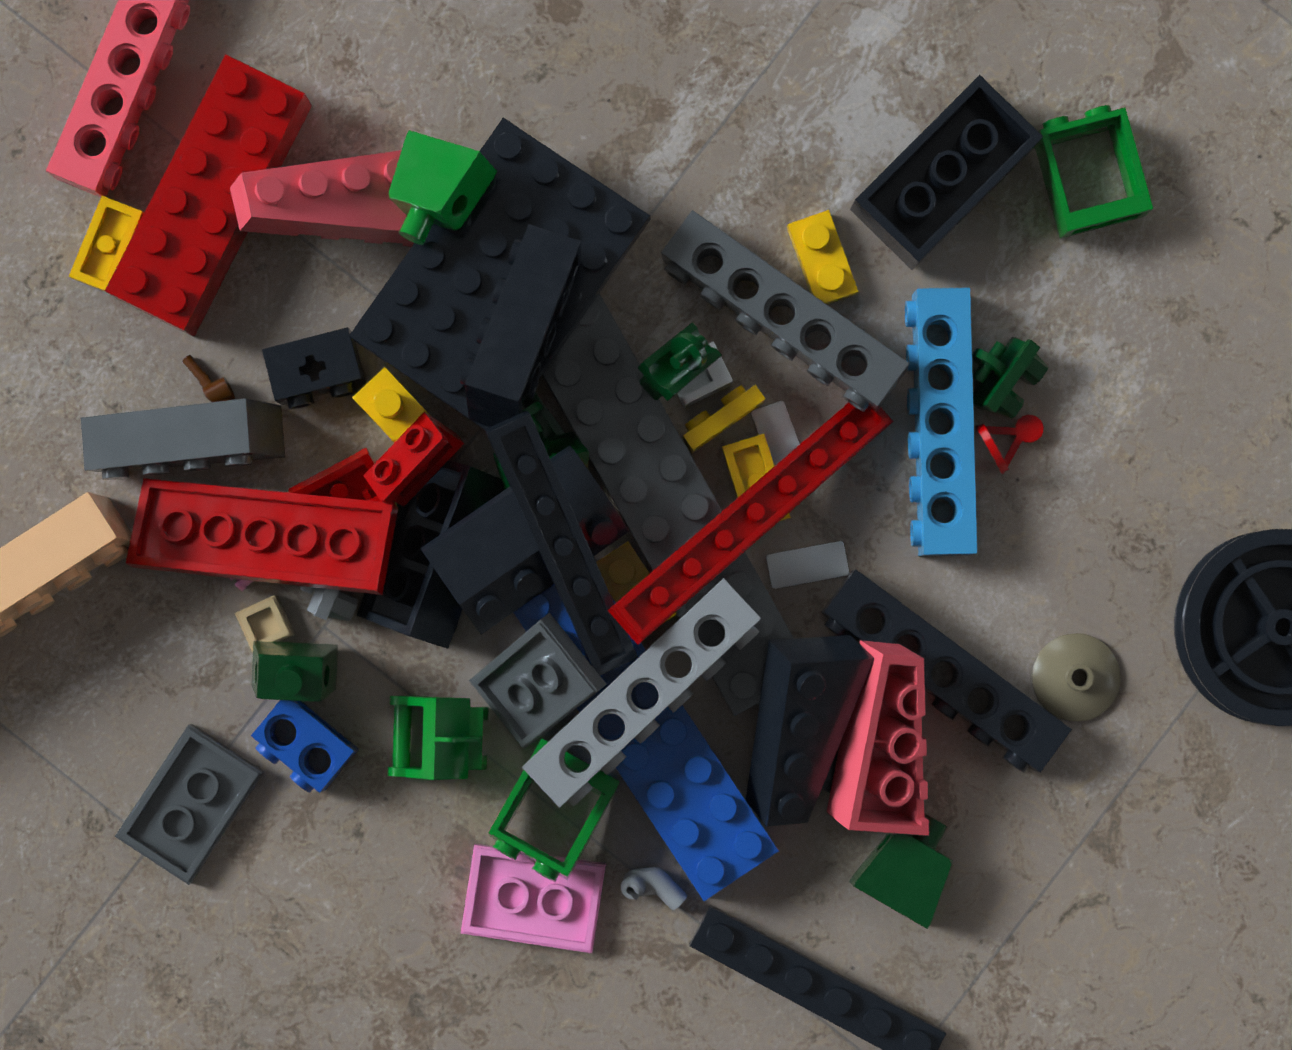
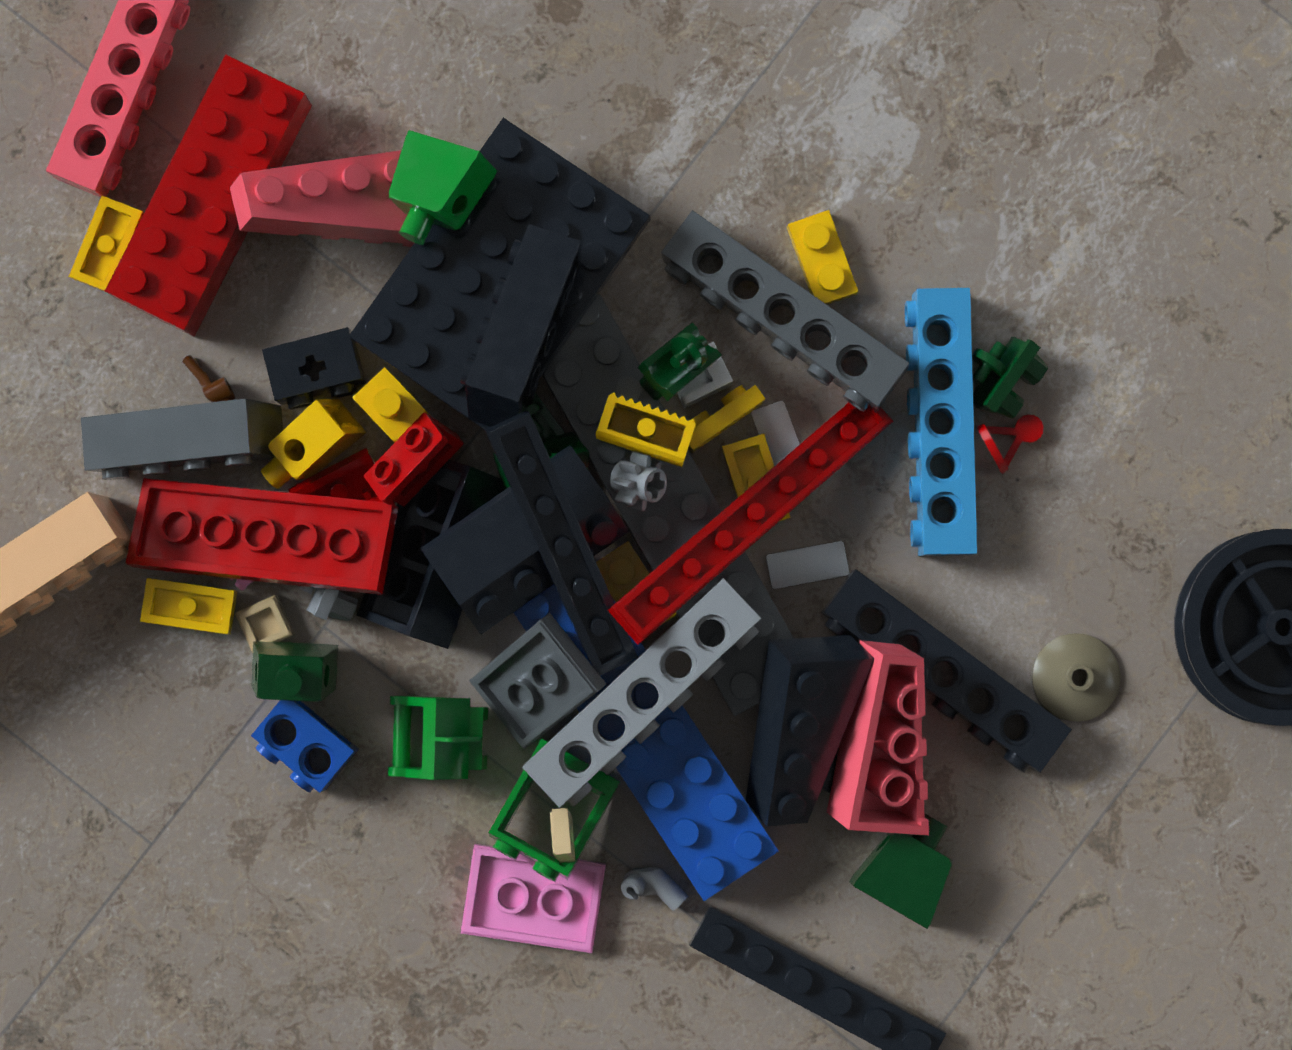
dark grey tile [115,724,264,885] -> none
black brick [850,75,1043,270] -> none
green window [1035,105,1153,239] -> none
none -> yellow plate [140,578,237,634]
none -> yellow torso [261,399,366,489]
none -> tan tile [550,808,576,863]
none -> yellow brick [596,392,696,467]
none -> light grey gear [610,451,667,511]

